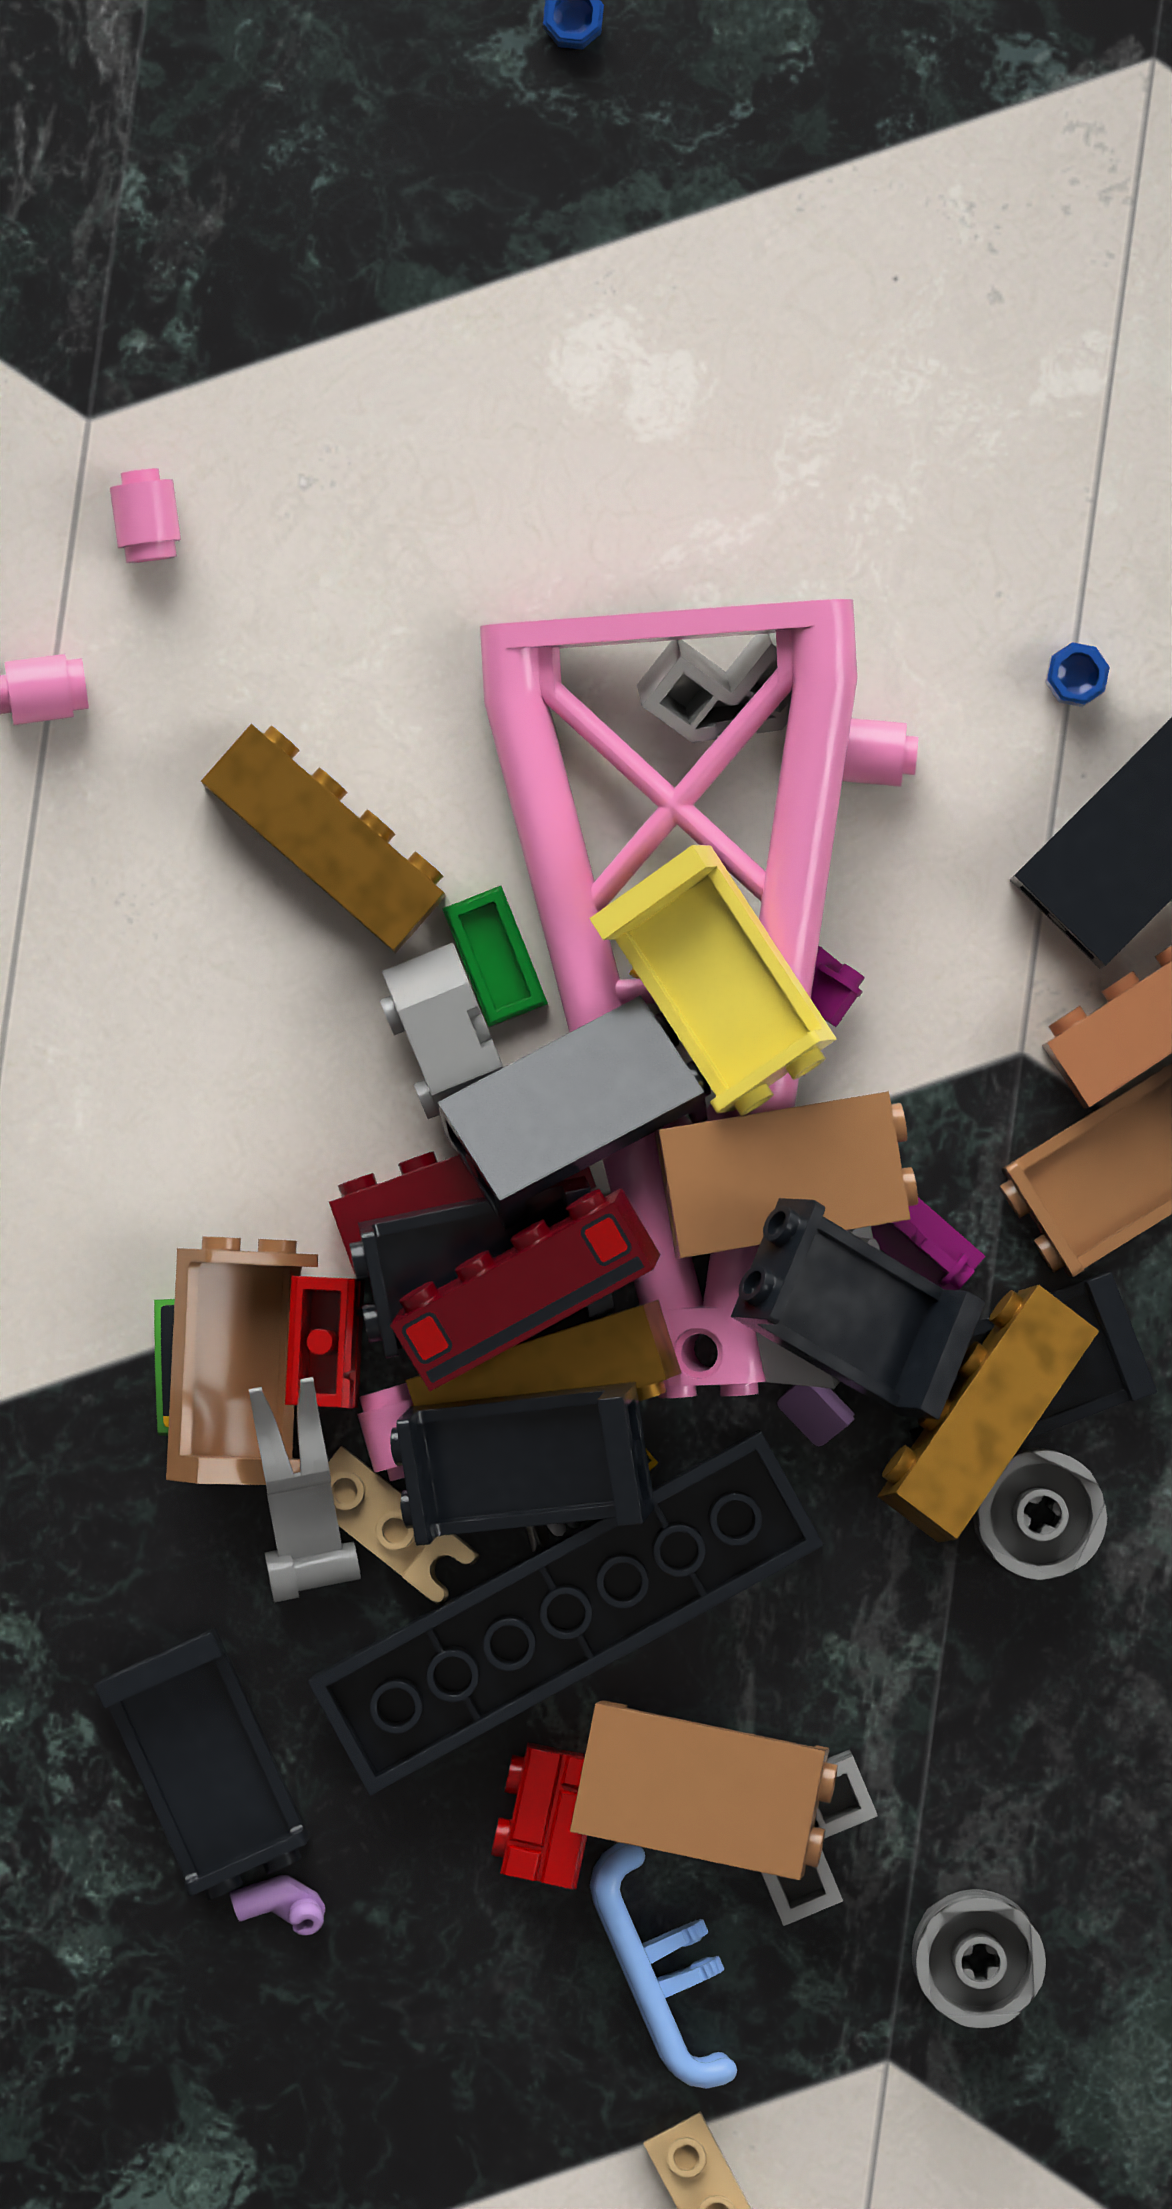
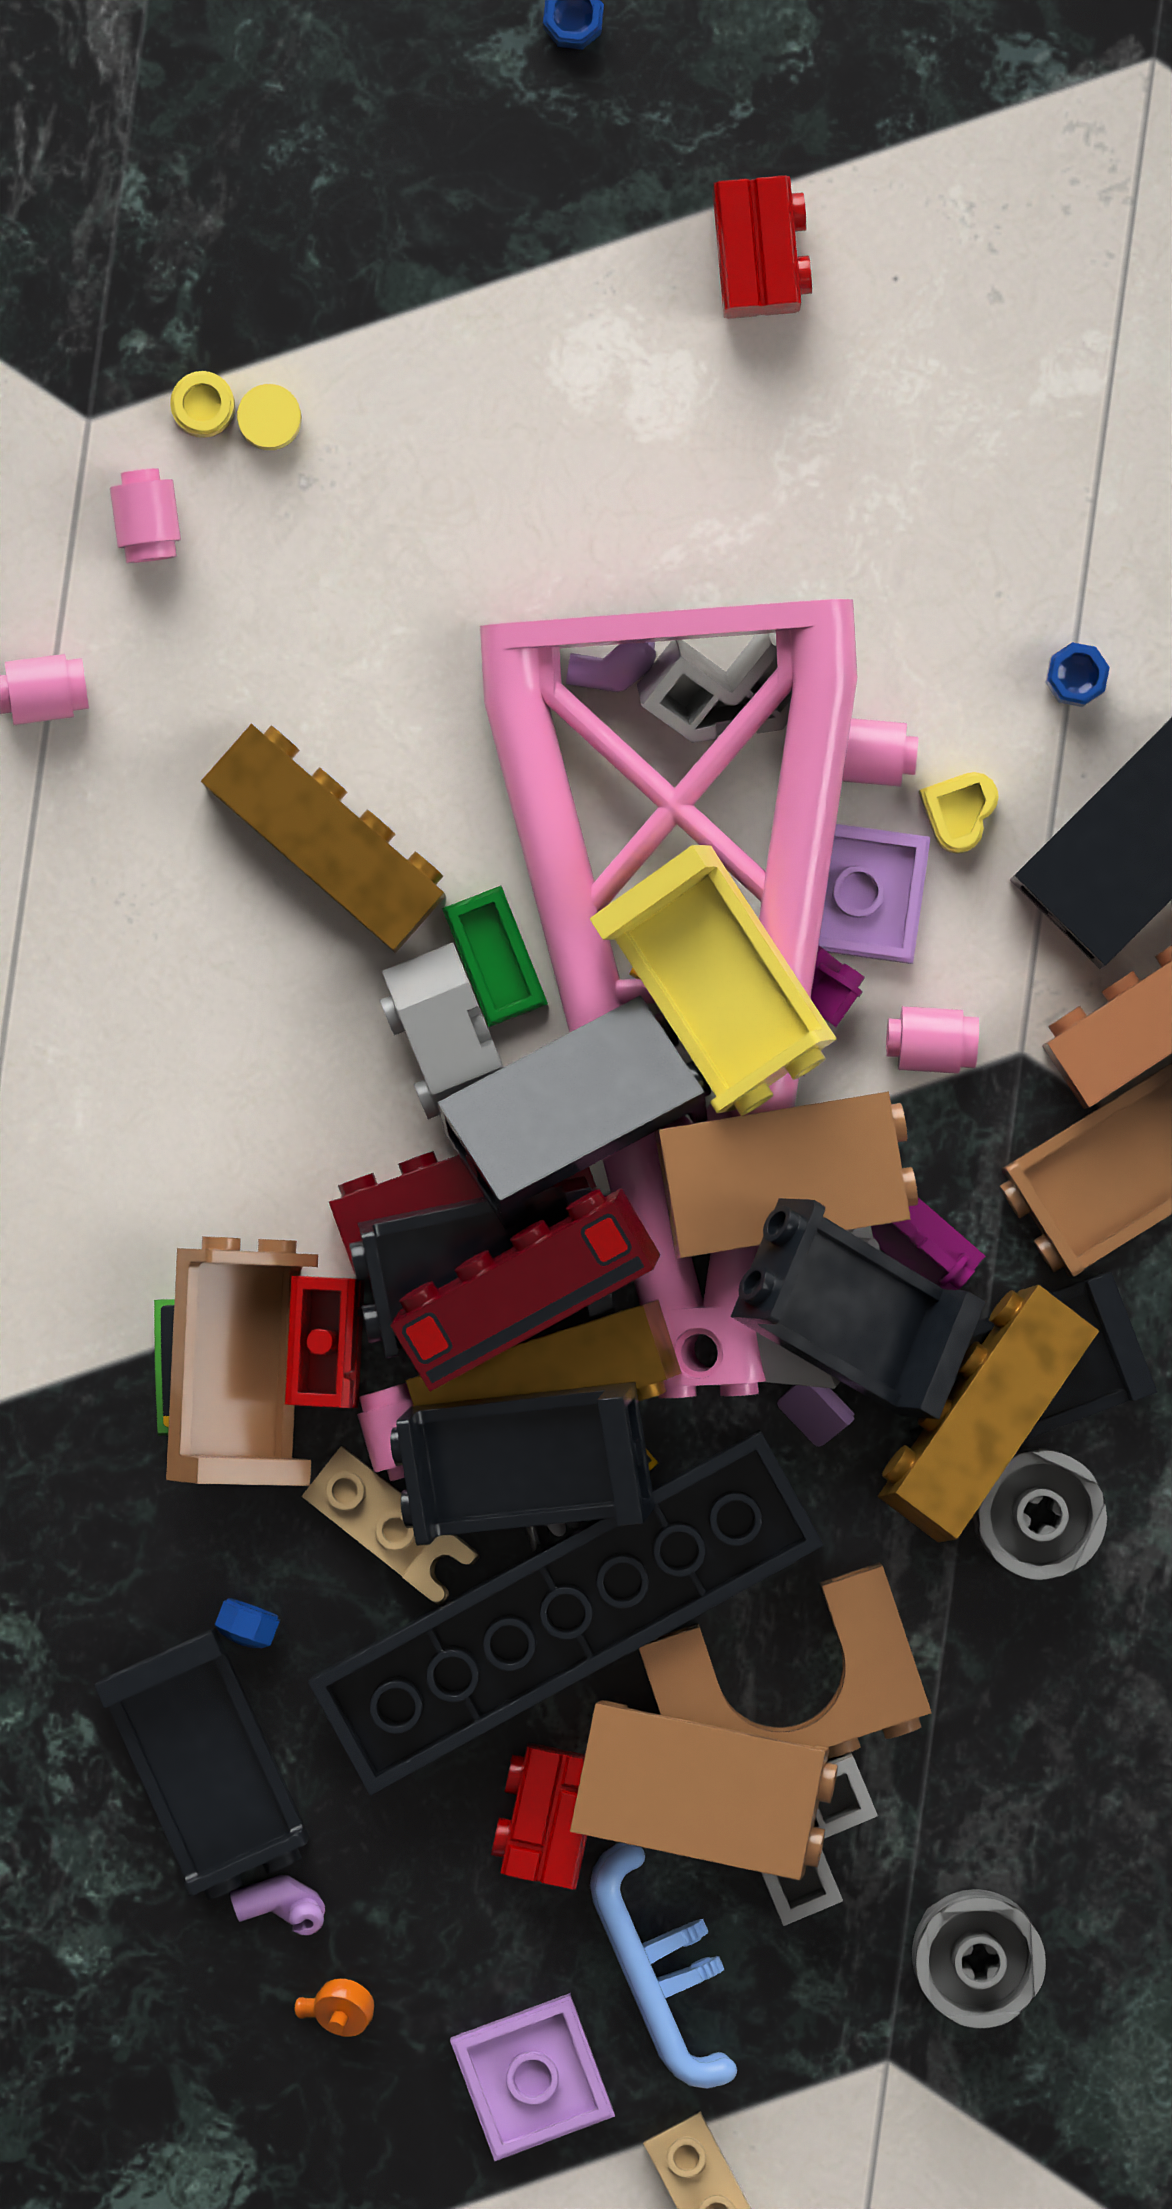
light grey flag [249,1377,361,1603] -> none
none -> light yellow tile [170,371,235,438]
none -> blue tile [215,1598,280,1648]
none -> light yellow tile [237,384,302,450]
none -> orange piece [295,1979,374,2037]
none -> lavender tile [450,1993,615,2161]
none -> lavender arm [566,642,657,692]
none -> medium nougat arch [639,1562,932,1759]
none -> red brick [713,175,812,319]
none -> lavender tile [819,824,931,964]
none -> bright pink brick [886,1006,979,1074]
none -> light yellow tile [918,772,999,854]

